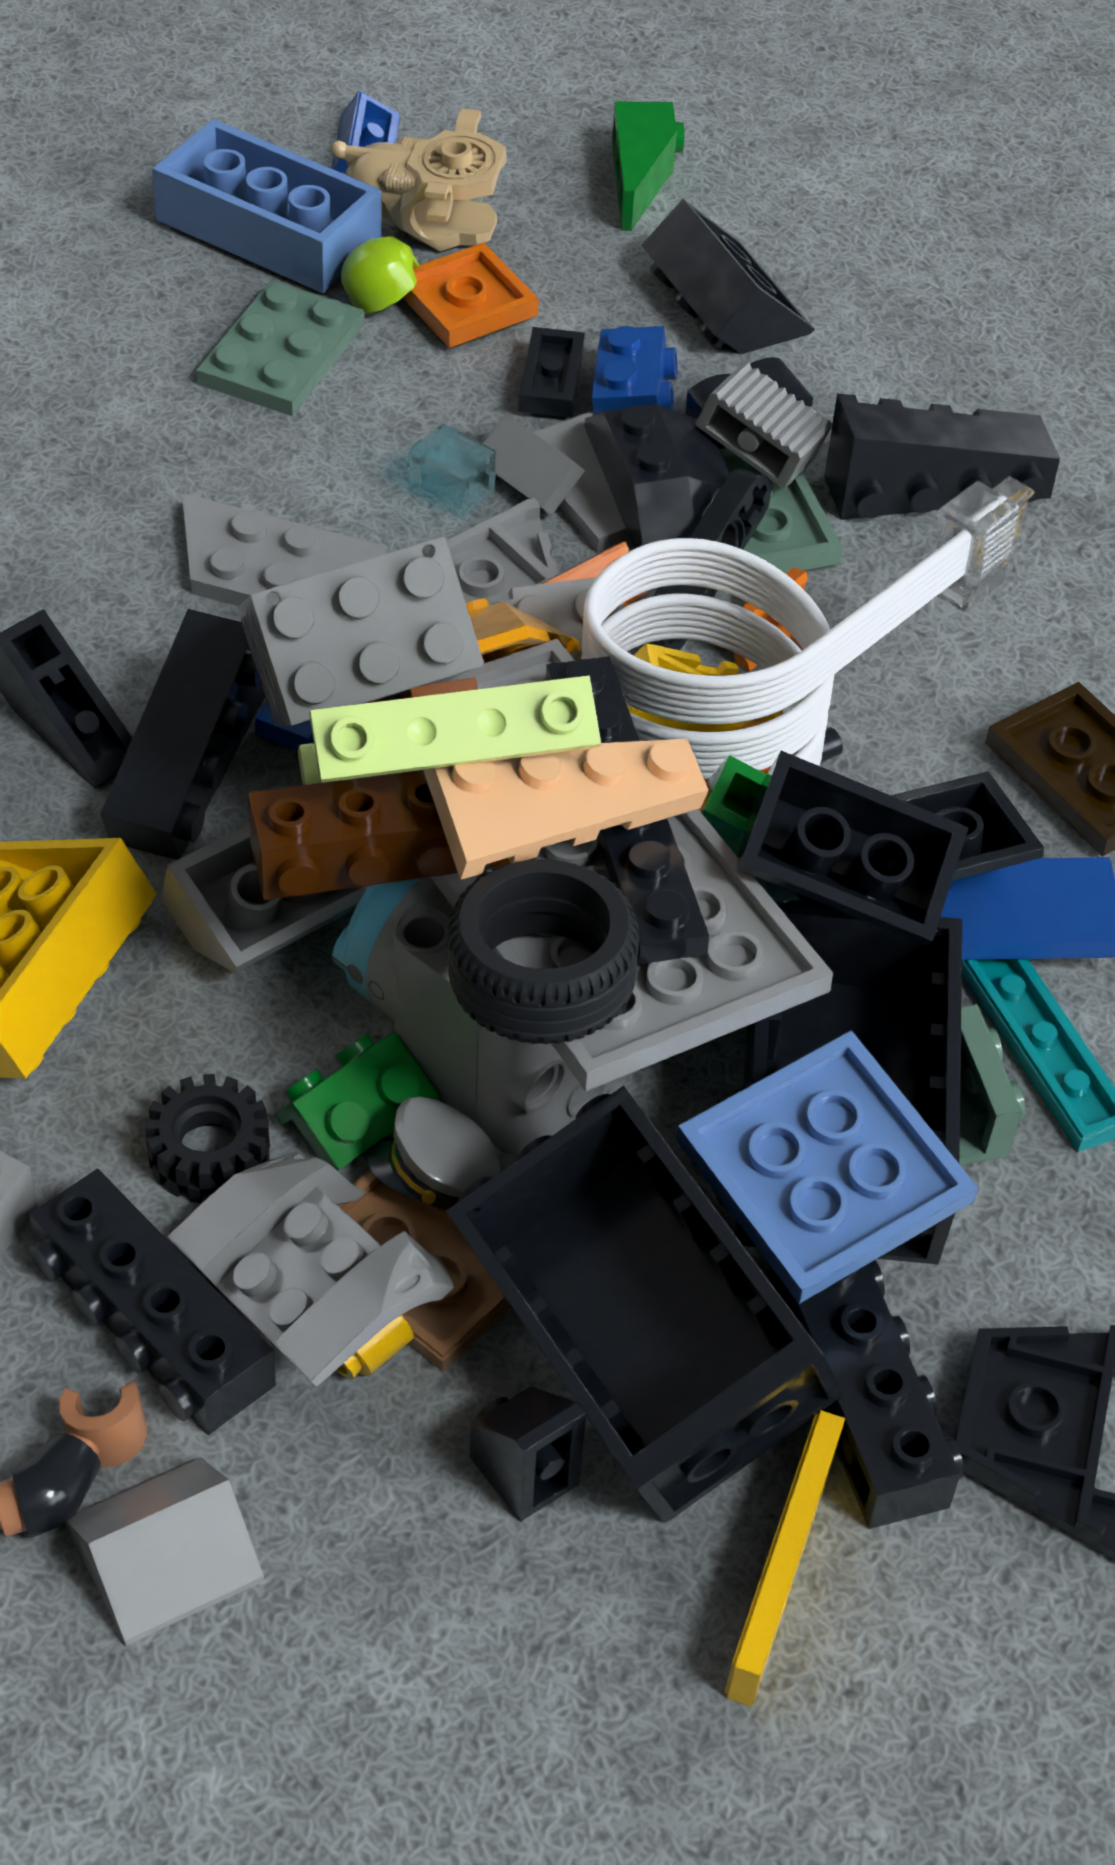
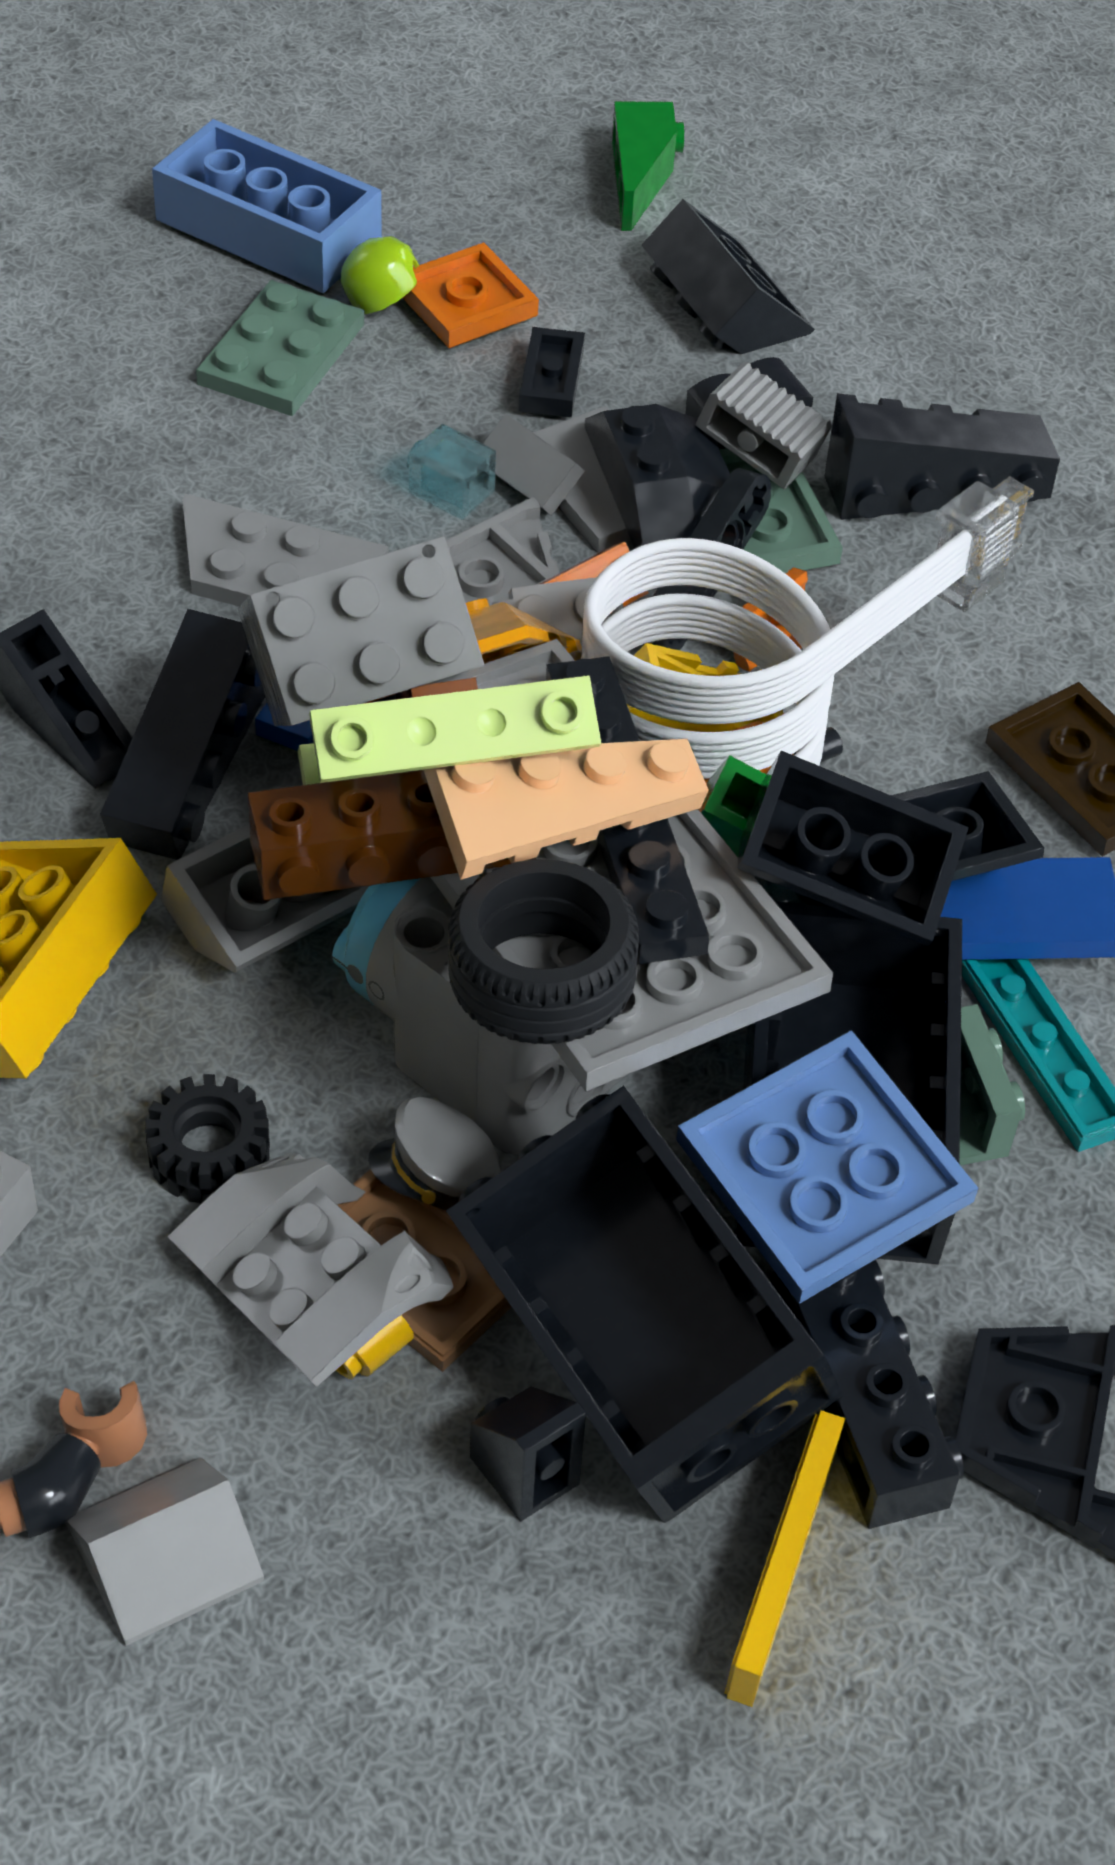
black brick [29,1168,276,1435] -> none
green bracket [273,1031,440,1171] -> none
tan helmet [330,108,507,252] -> none
blue slope [331,90,400,173] -> none
blue bracket [592,326,678,415] -> none

